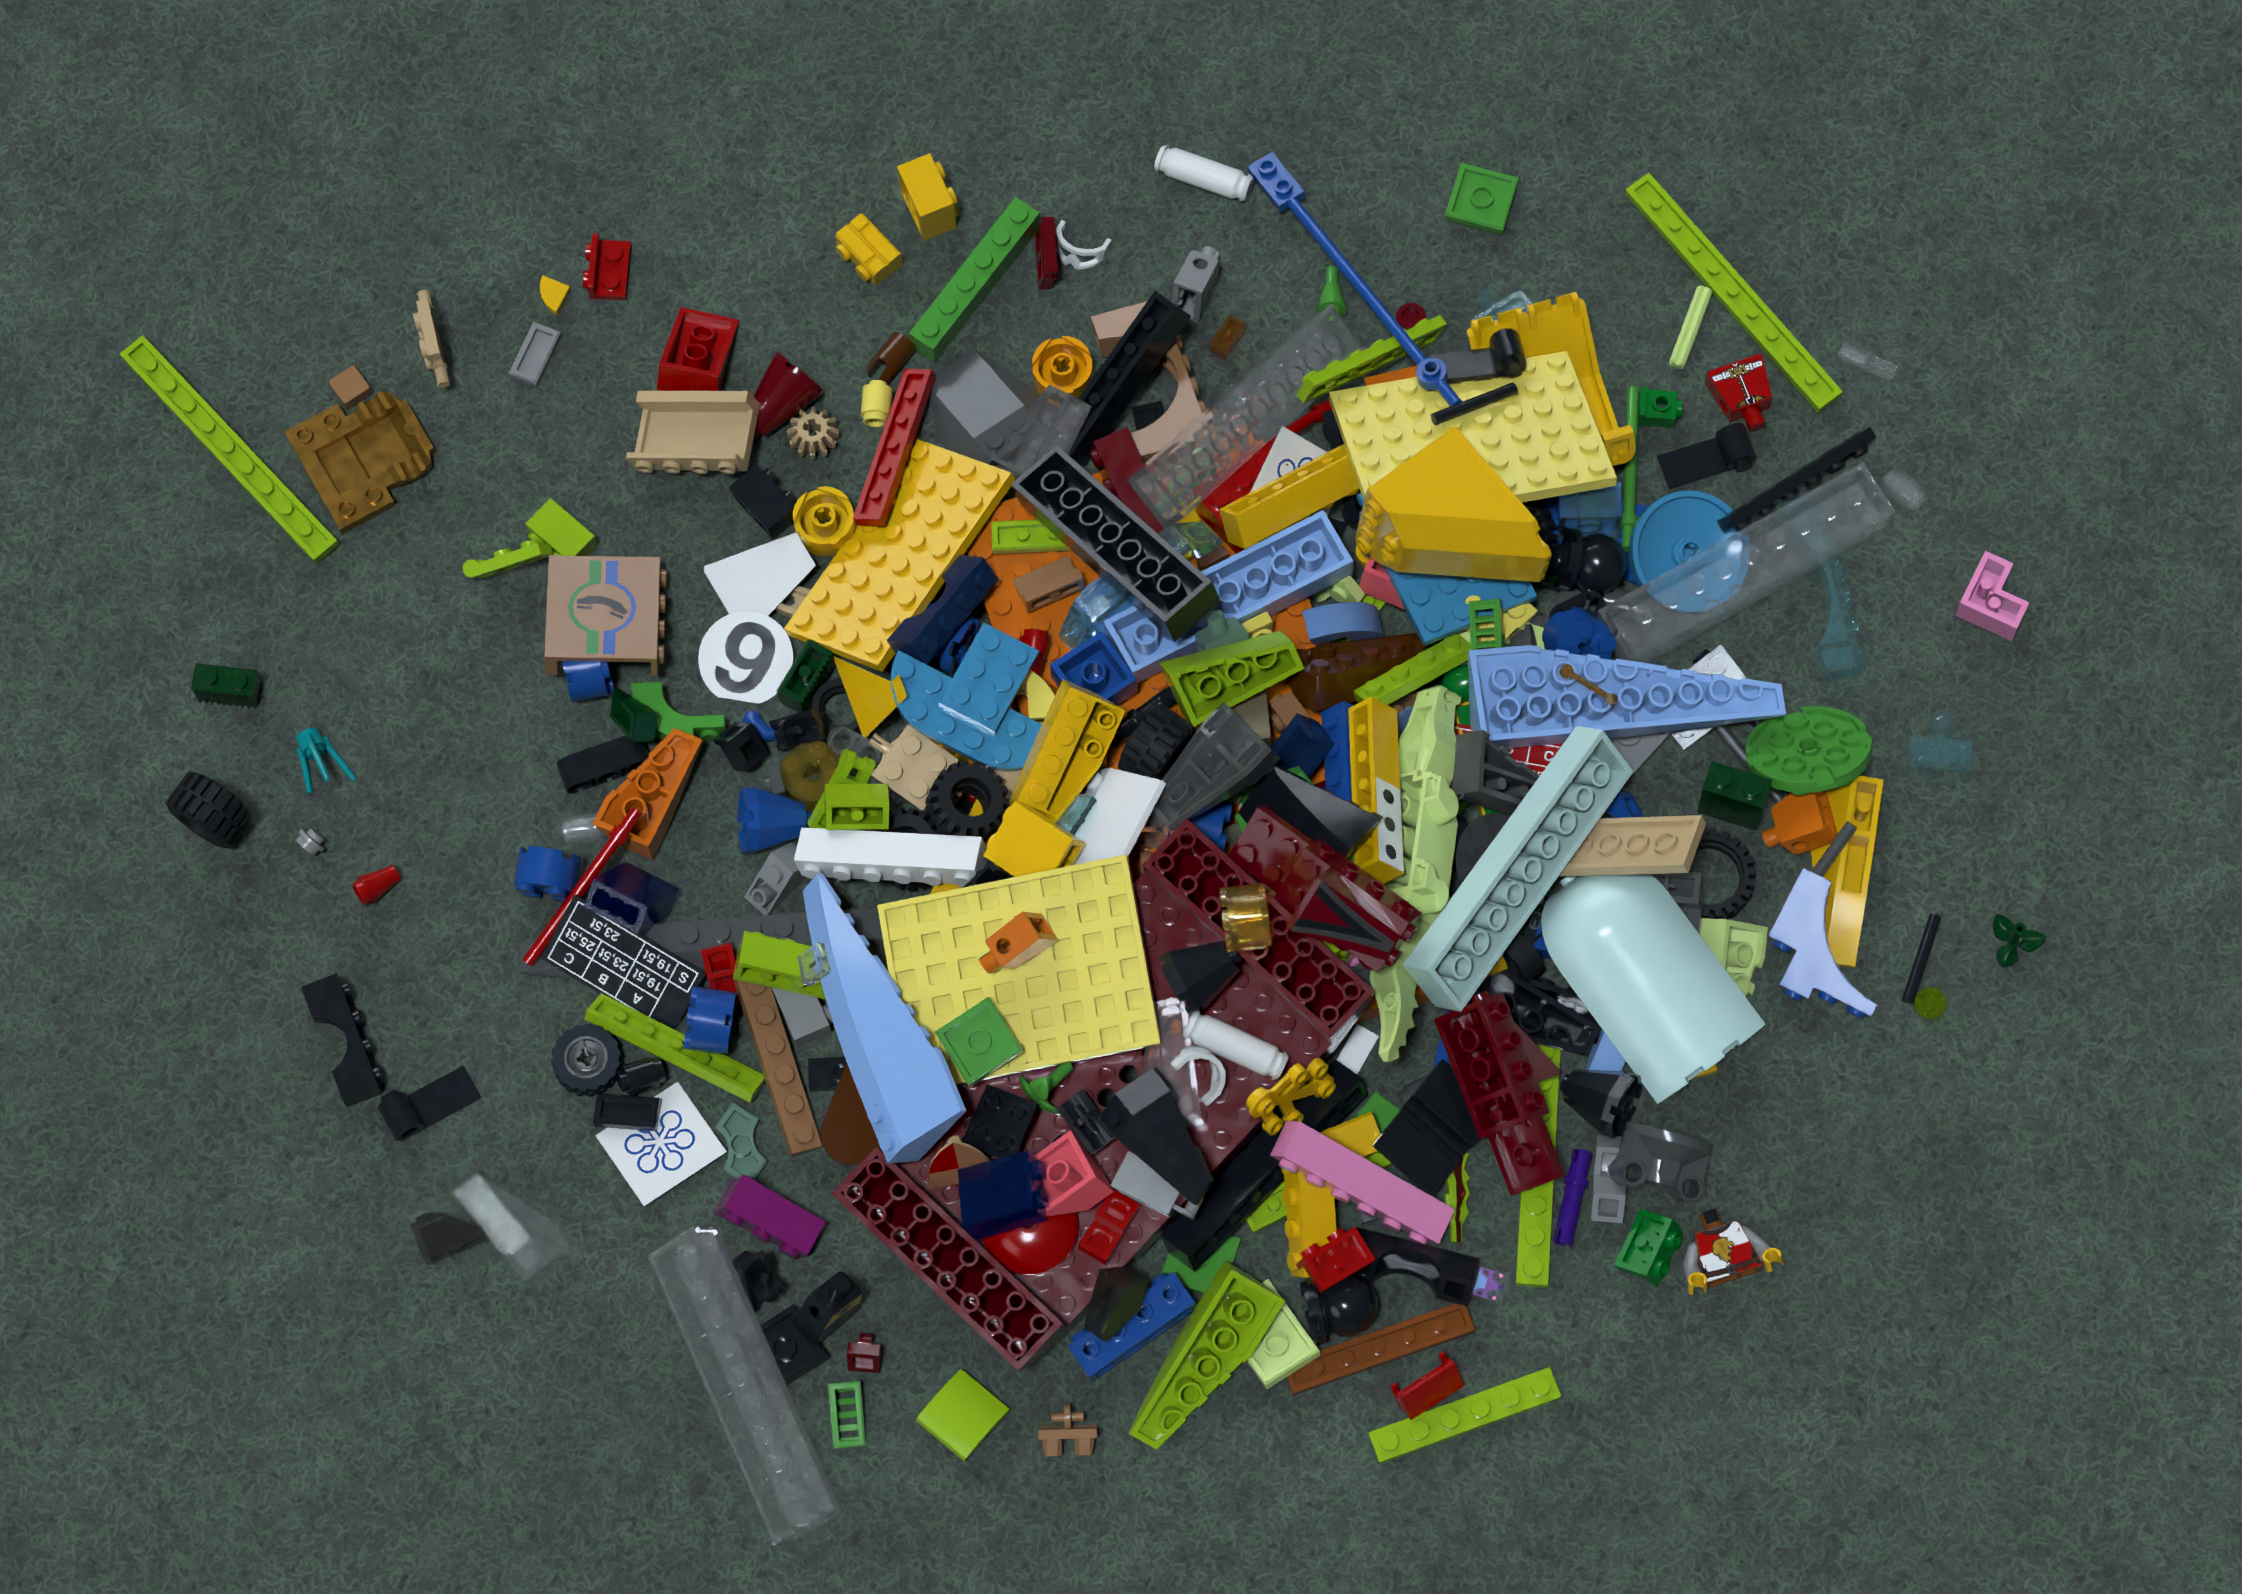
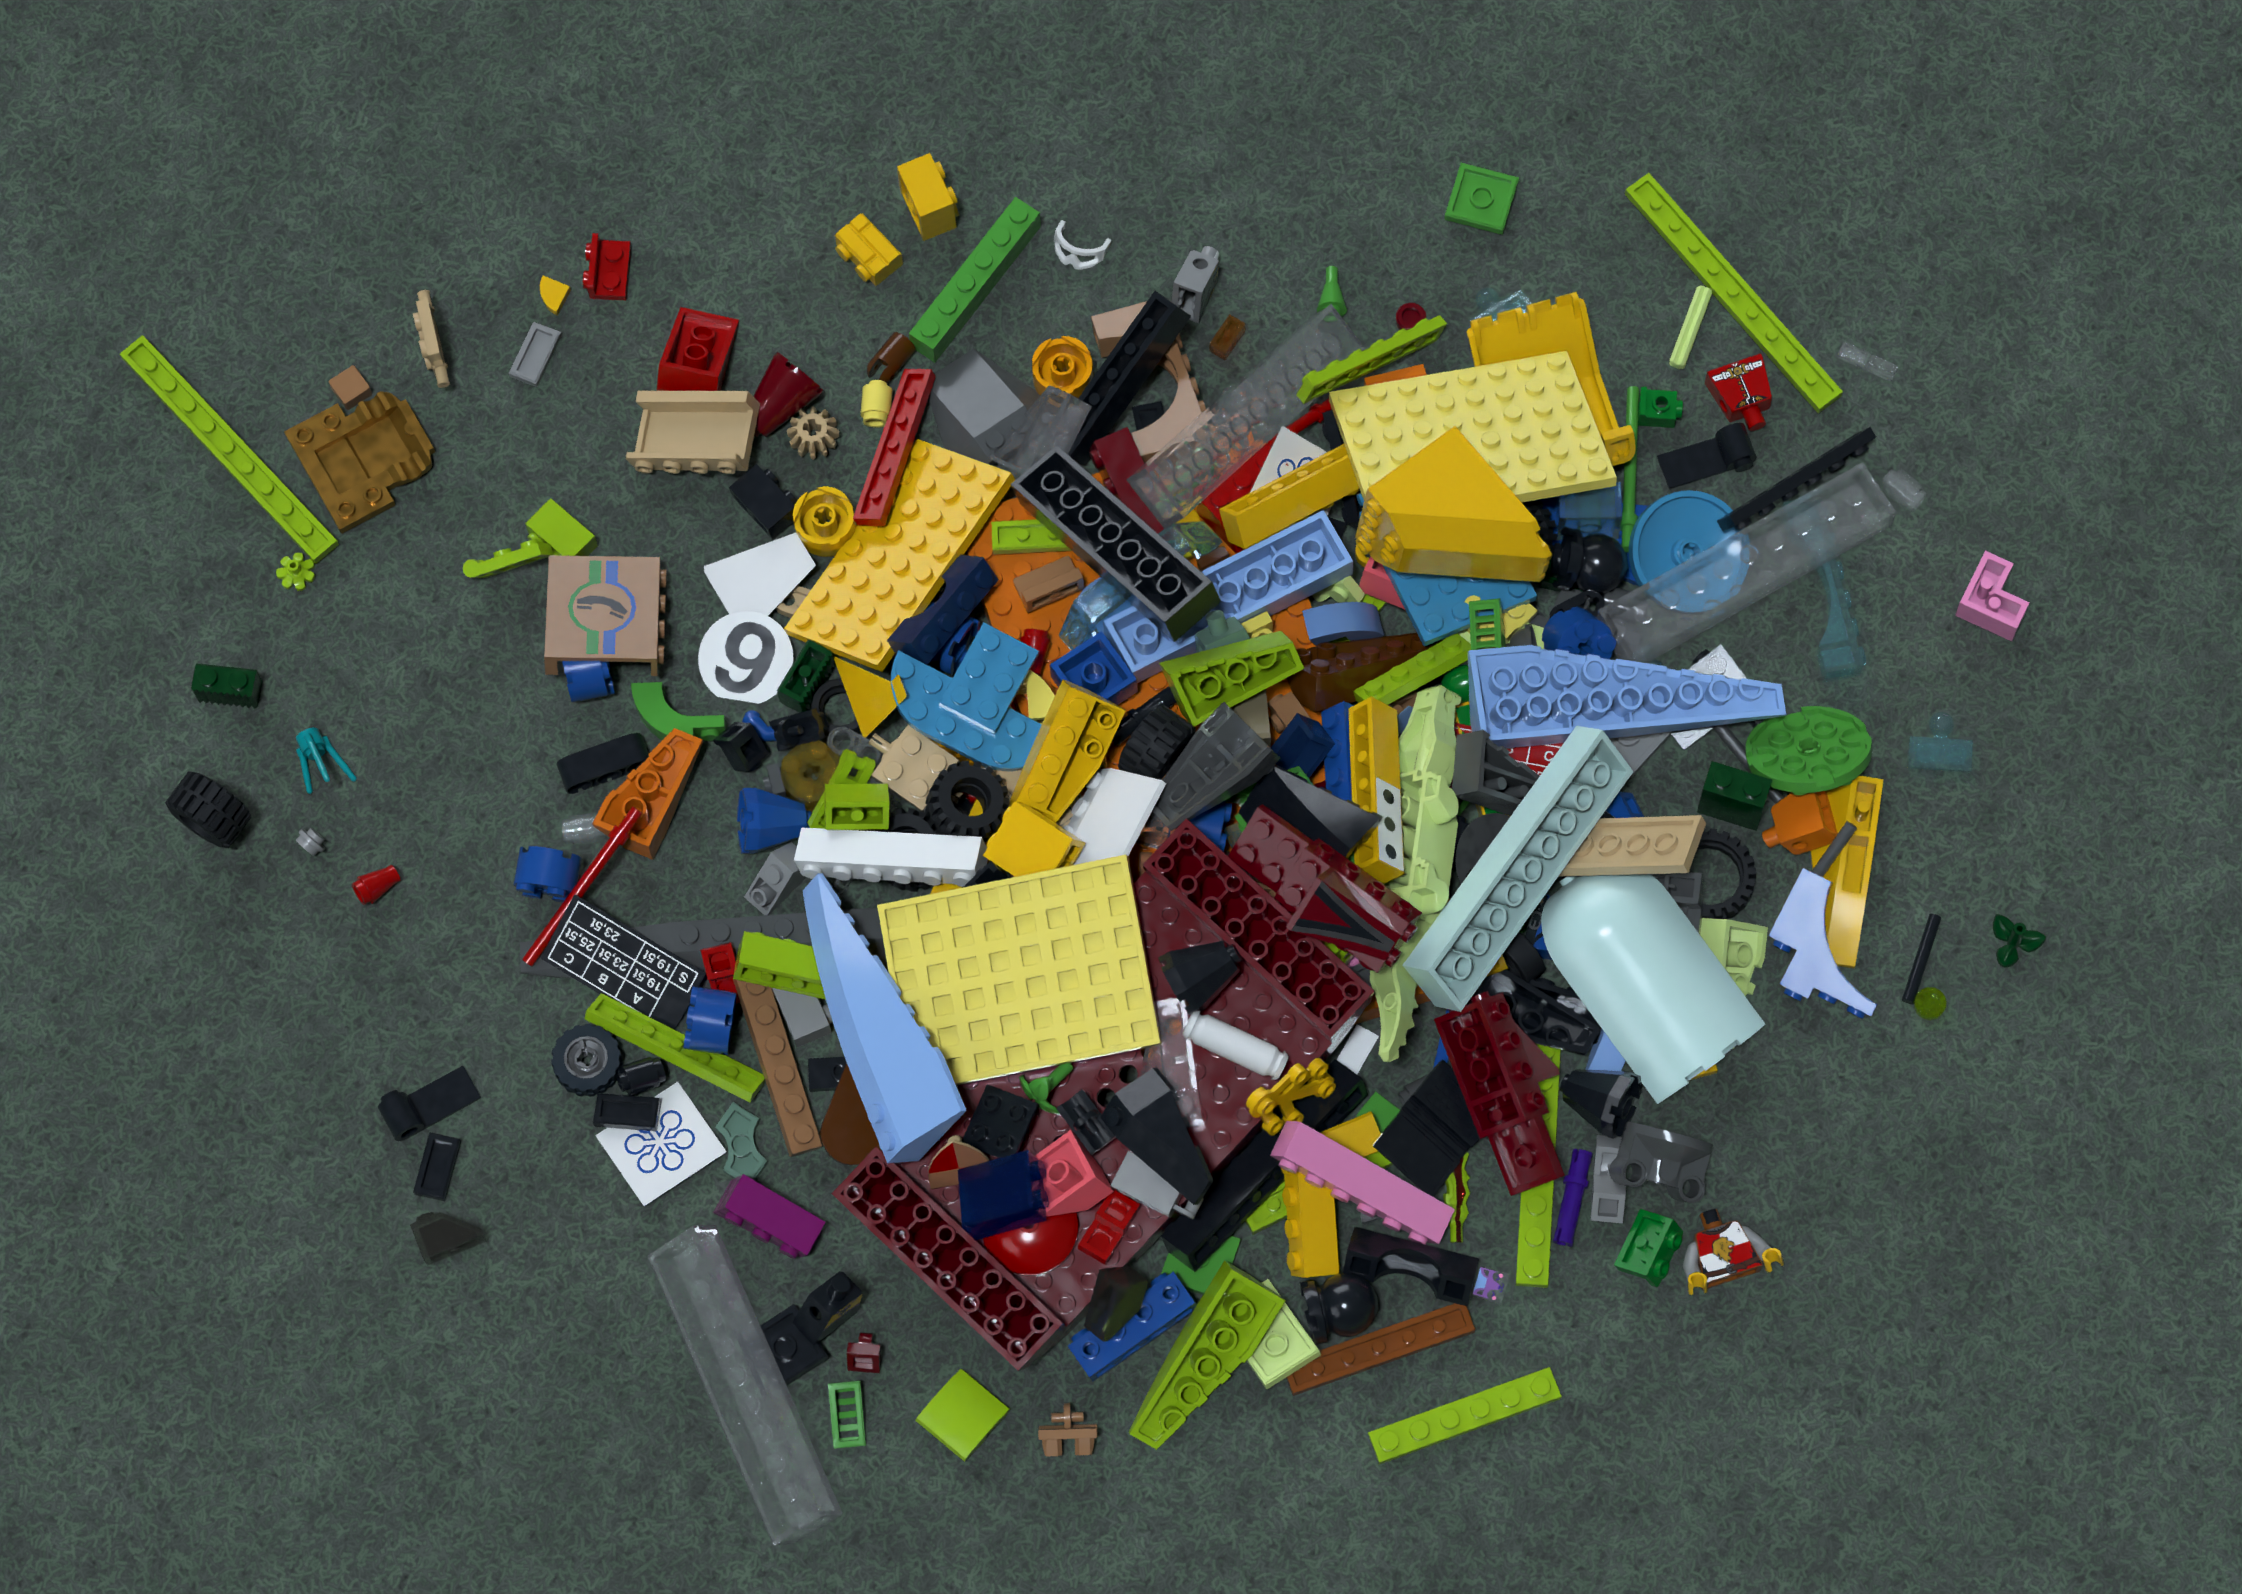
black arch [301,973,385,1107] -> none
clear wedge [452,1173,580,1290] -> none
clear blue brick [584,862,679,934] -> none
dark green slope [610,689,658,742] -> none
black hips [732,1250,782,1313] -> none
clear tile [797,942,831,986] -> none
bright green plate [935,997,1024,1087] -> none
orange torso [979,911,1058,974] -> none
dark red plate [1035,217,1059,290] -> none
clear light blue piece [1056,794,1097,835] -> none
white axle [1154,145,1254,202] -> none
white helmet [1171,1045,1226,1106] -> none
clear yellow brick [1219,883,1272,953] -> none
blue bar [1247,152,1462,406] -> none
red bracket [1296,1227,1376,1294] -> none
red hinge [1389,1351,1465,1420] -> none
black door [1429,328,1526,383] -> none
black bar [1431,382,1518,425] -> none
clear orange hinge [1559,664,1618,705] -> none
none -> lime plant [276,553,315,591]
none -> black tile [413,1132,461,1201]

